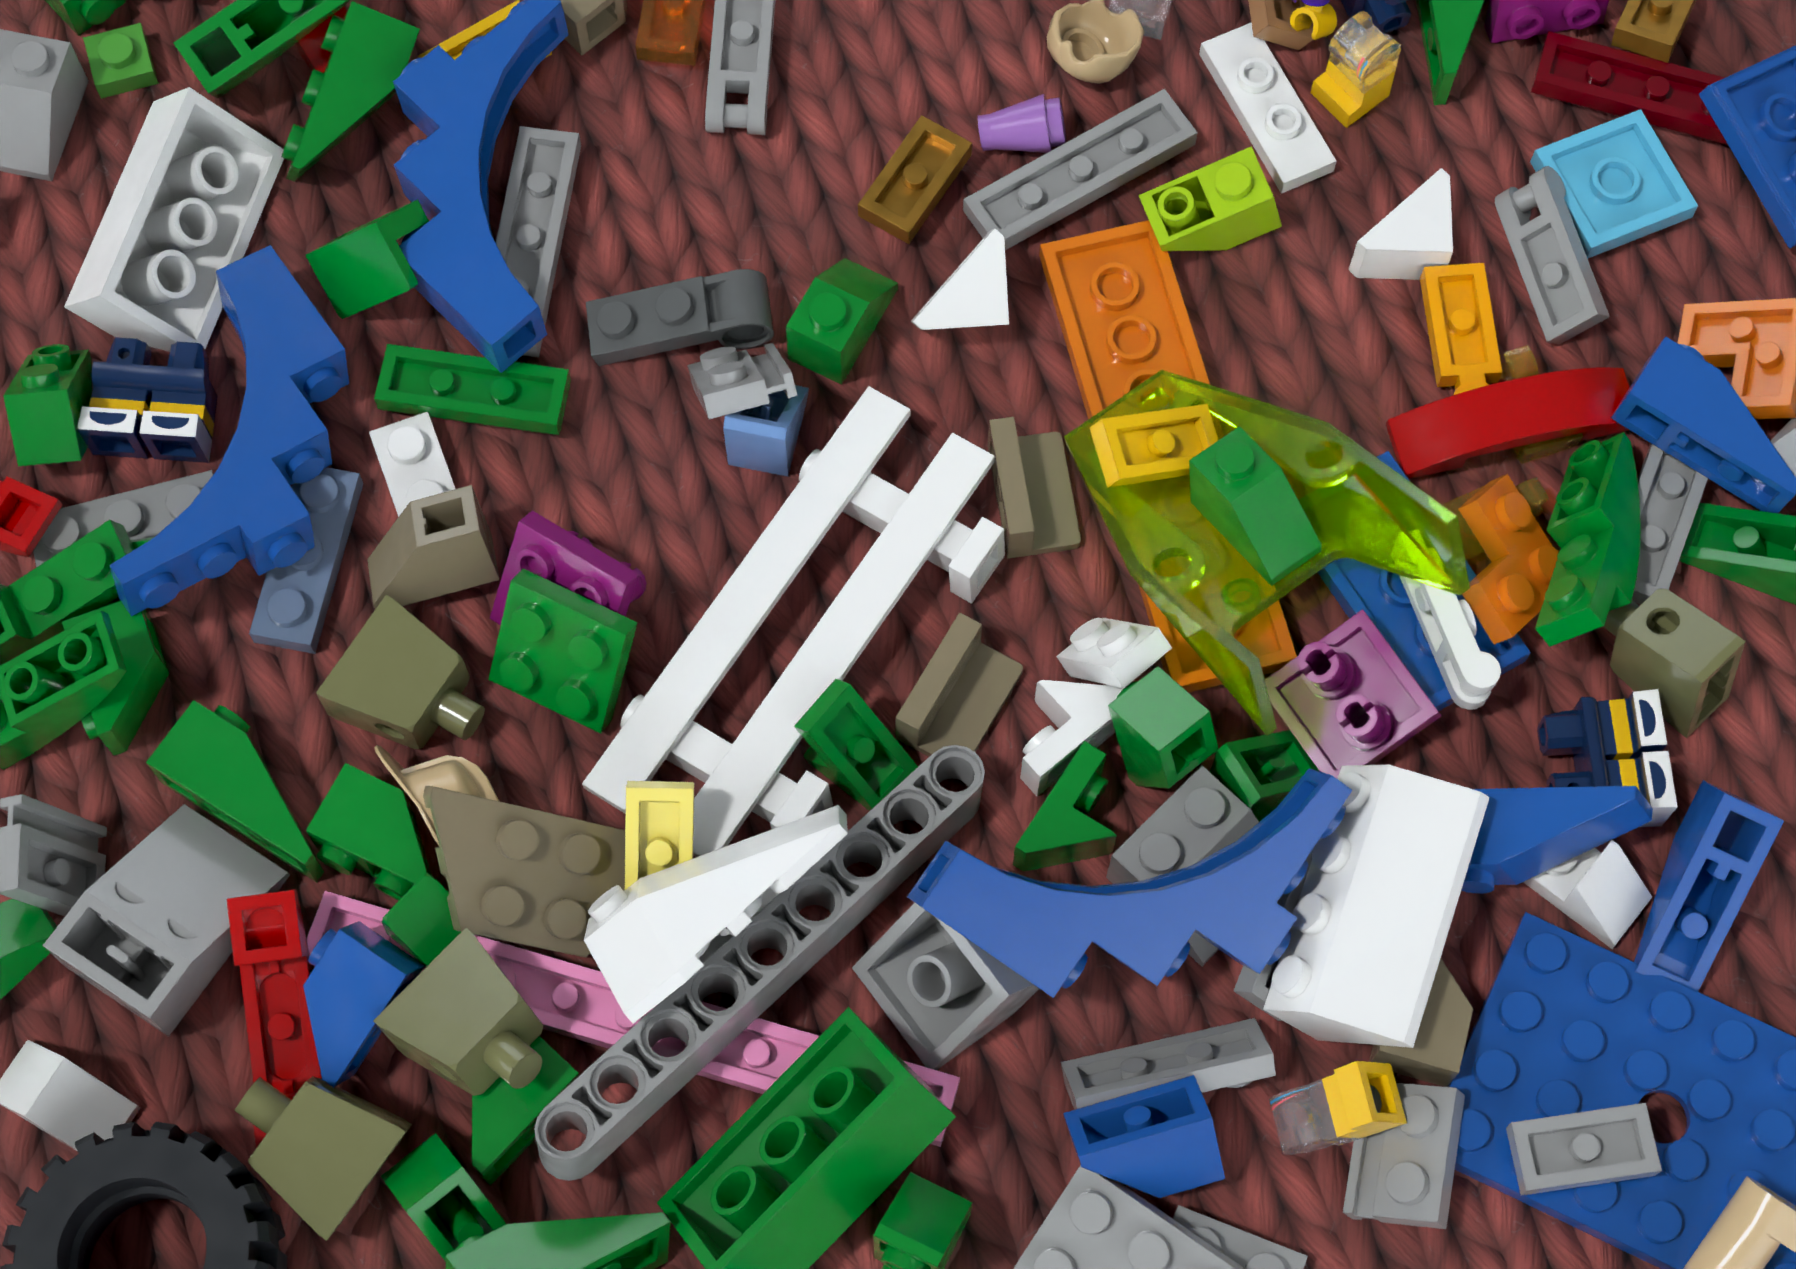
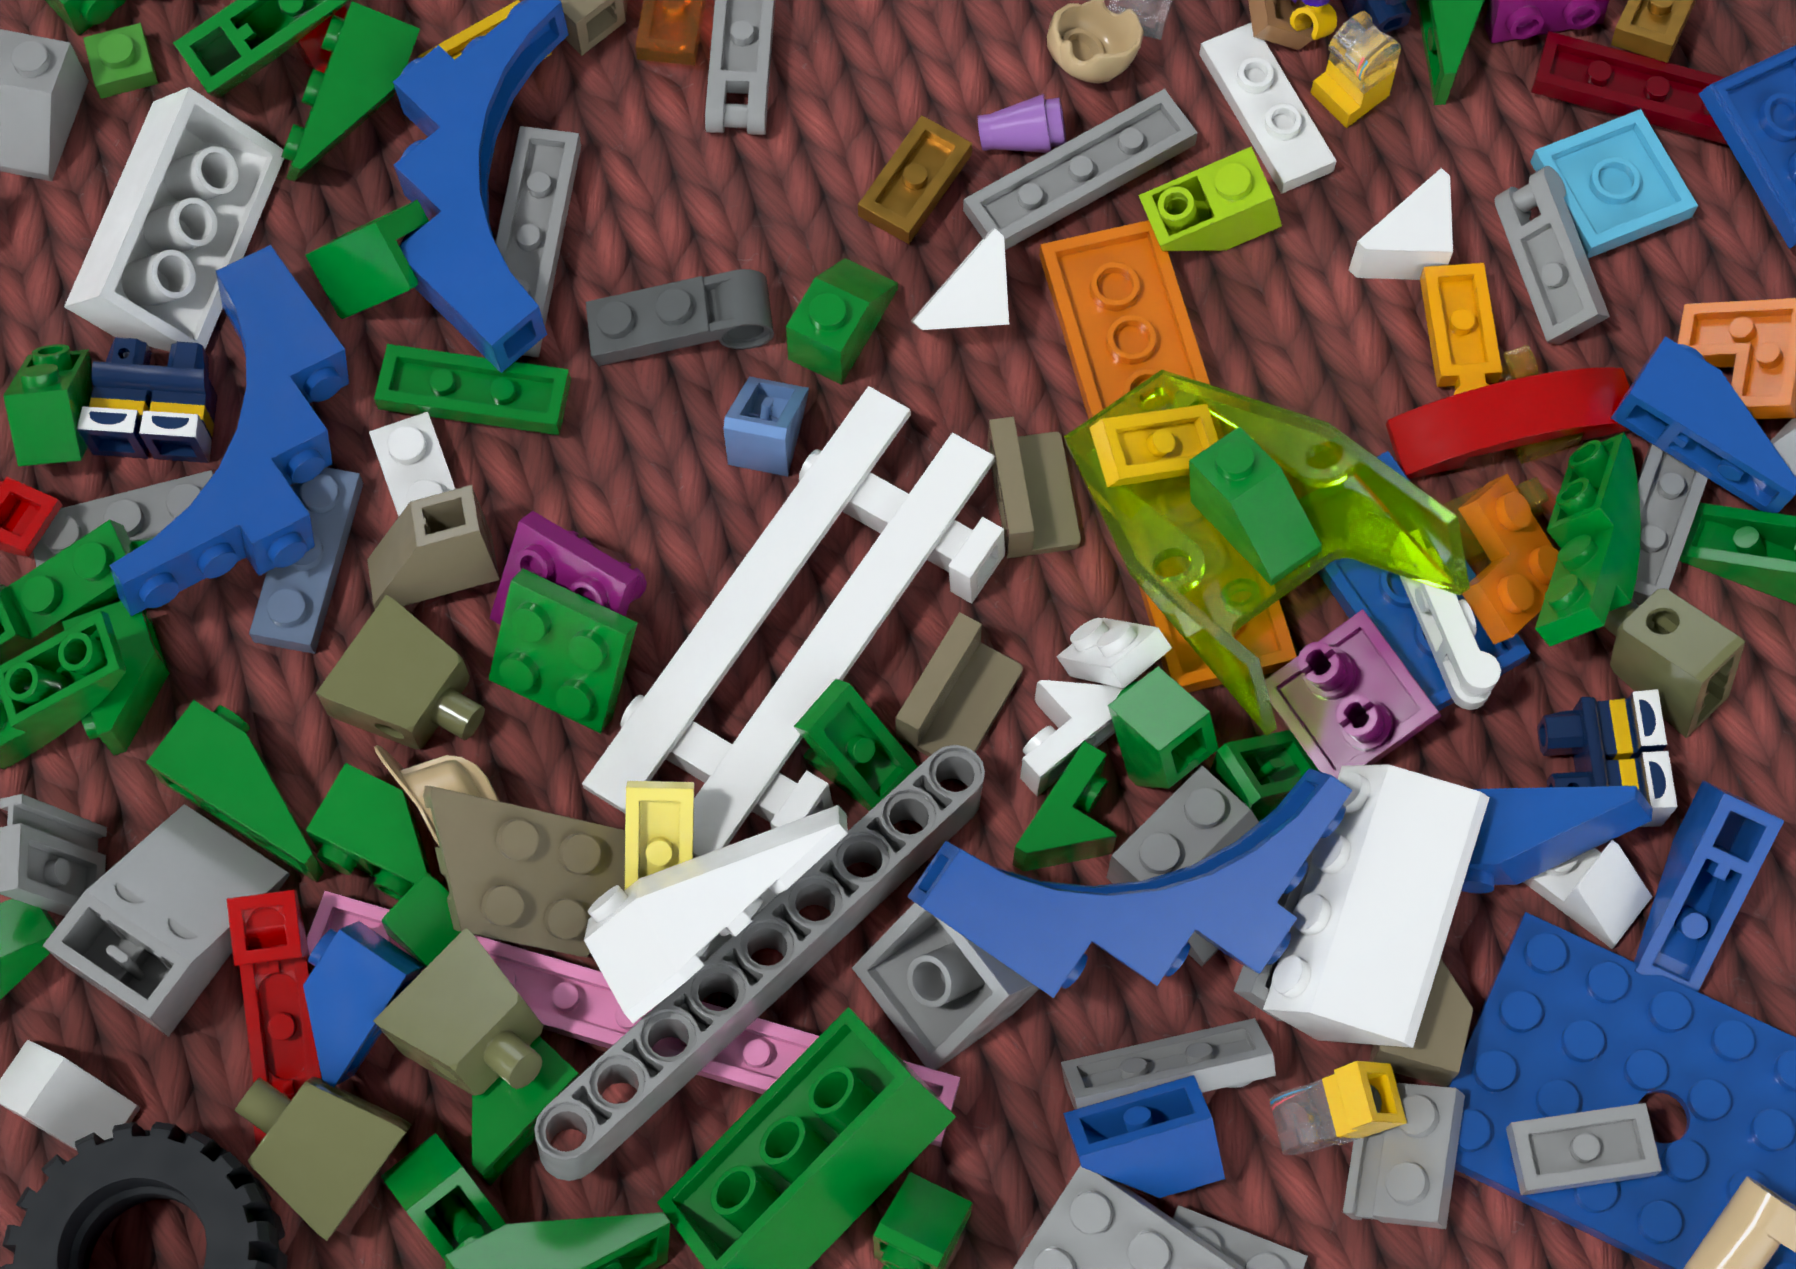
light grey plate [687,343,797,419] -> none

